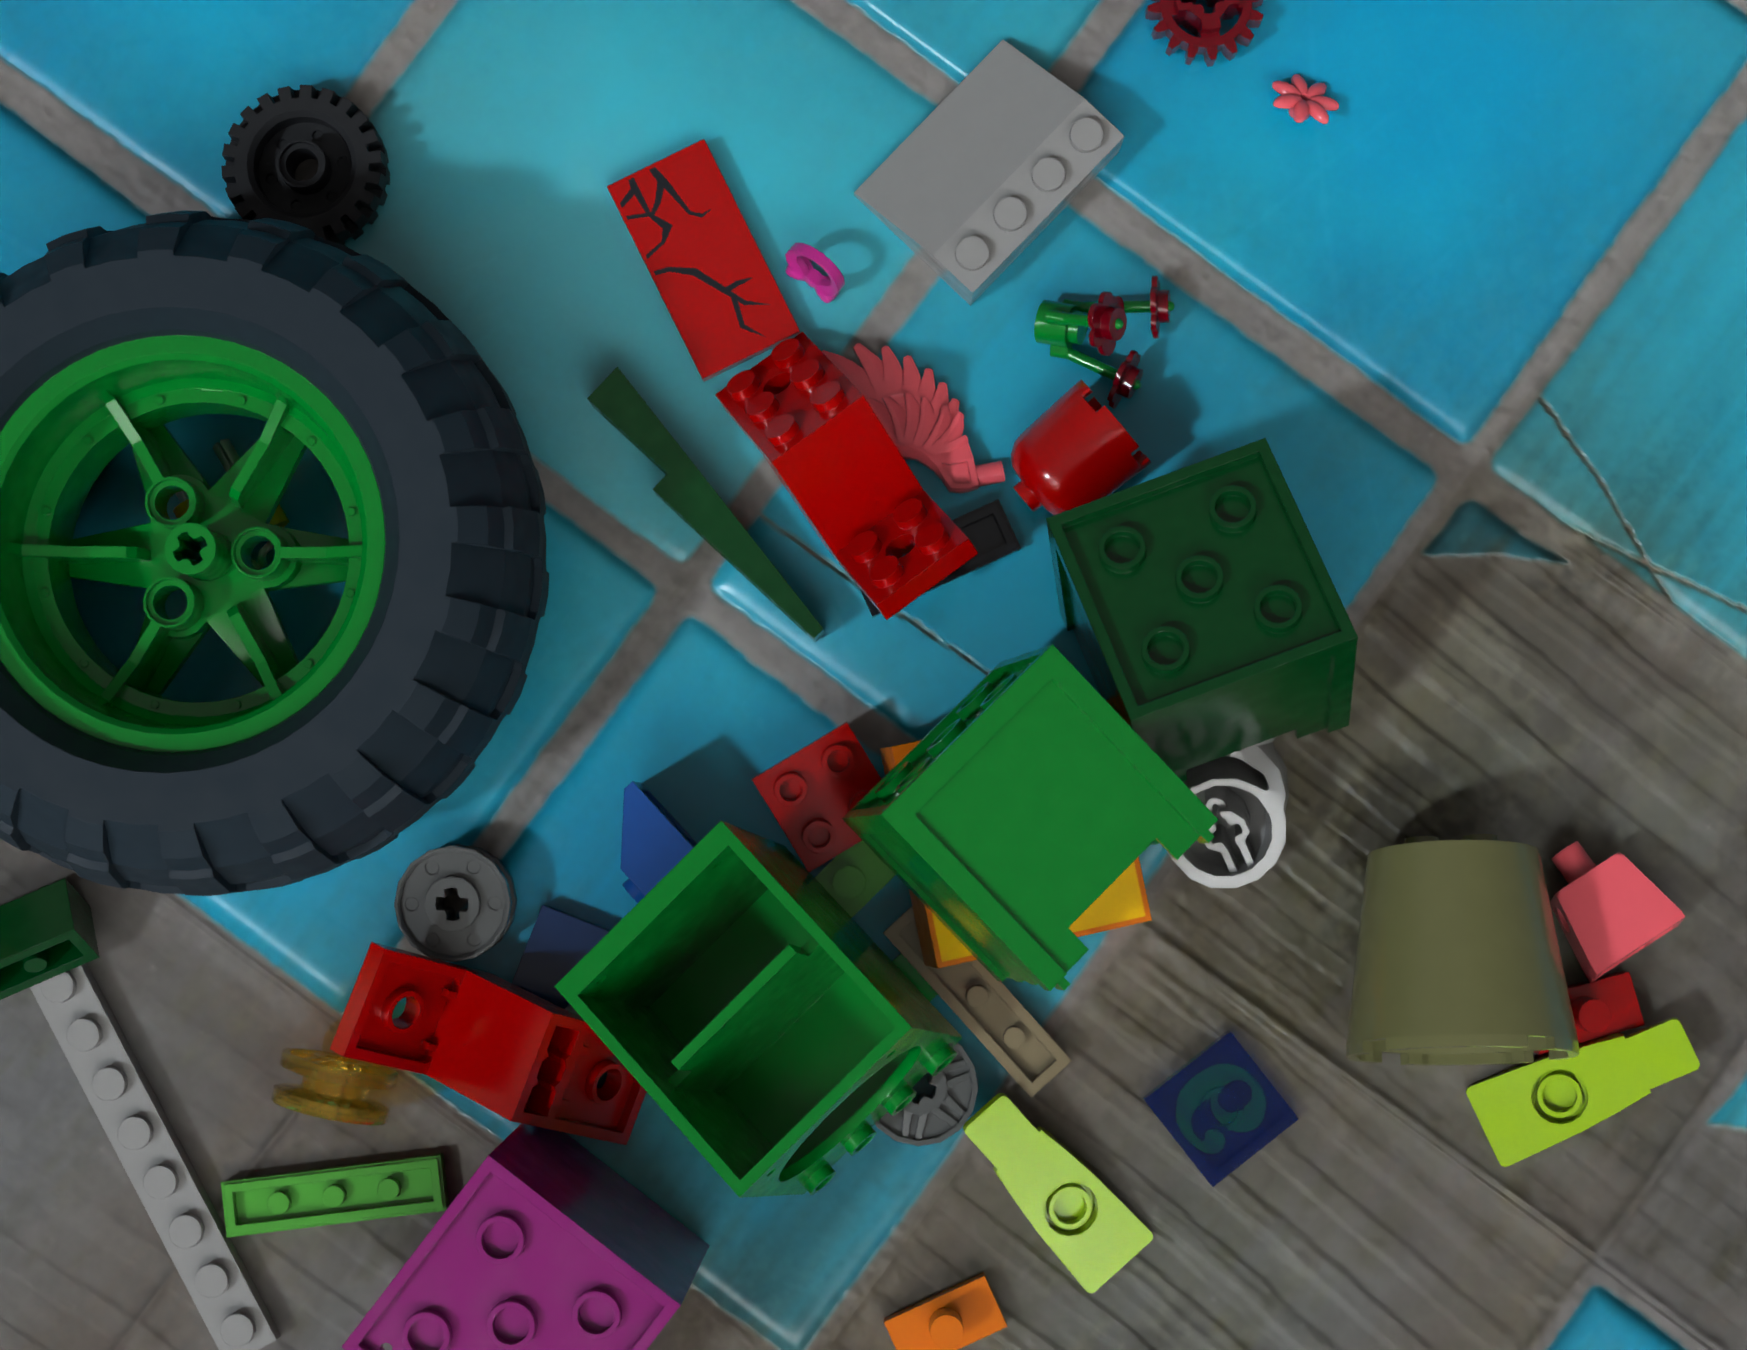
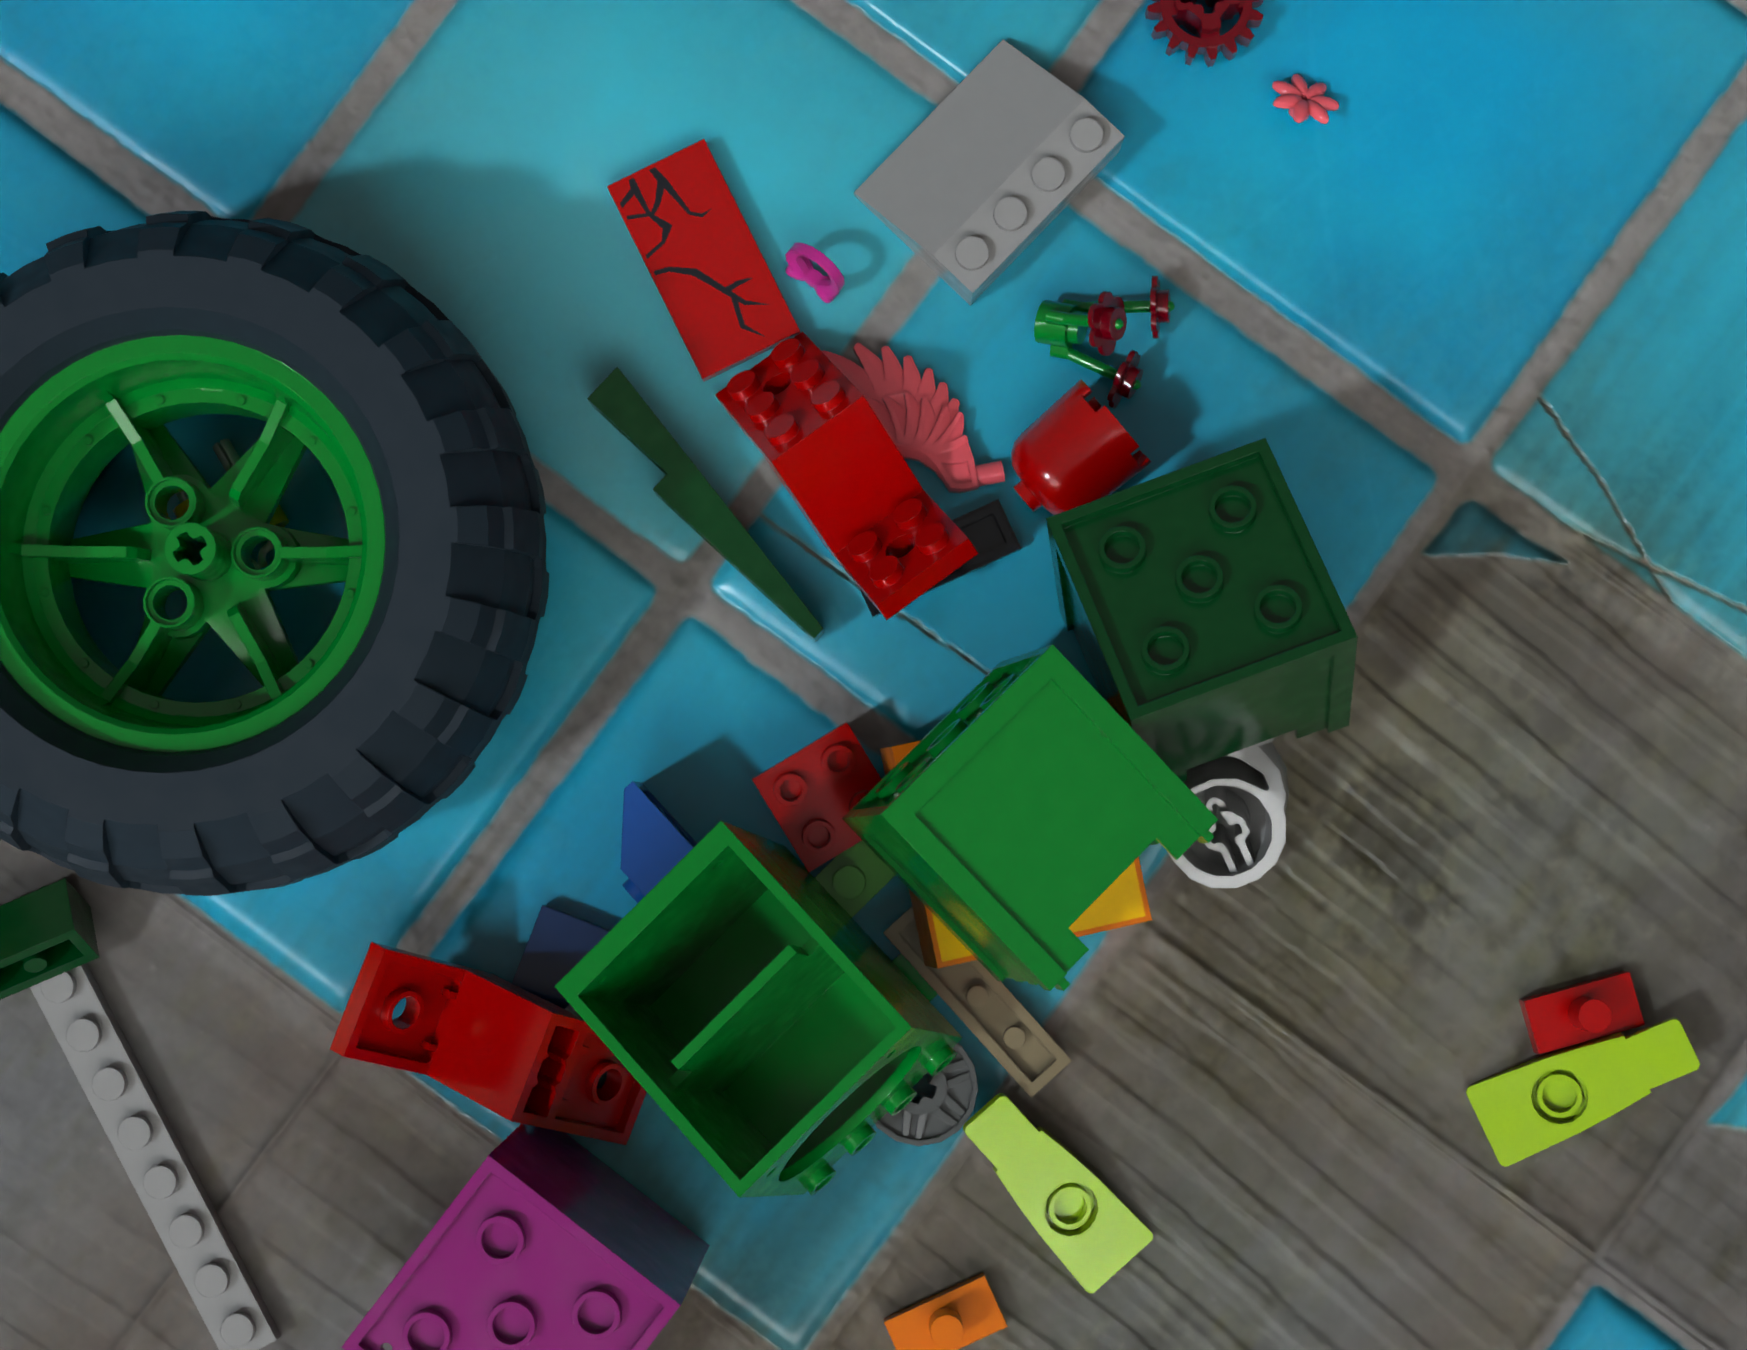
black wheel [221,85,390,246] -> none
bright green tile [221,1153,449,1238] -> none
clear yellow wheel [271,1048,399,1126] -> none
dark grey wheel [394,844,517,962] -> none
clear blue tile [1143,1030,1299,1187] -> none
olive cone [1346,834,1579,1066] -> none
coral torso [1550,841,1686,983] -> none

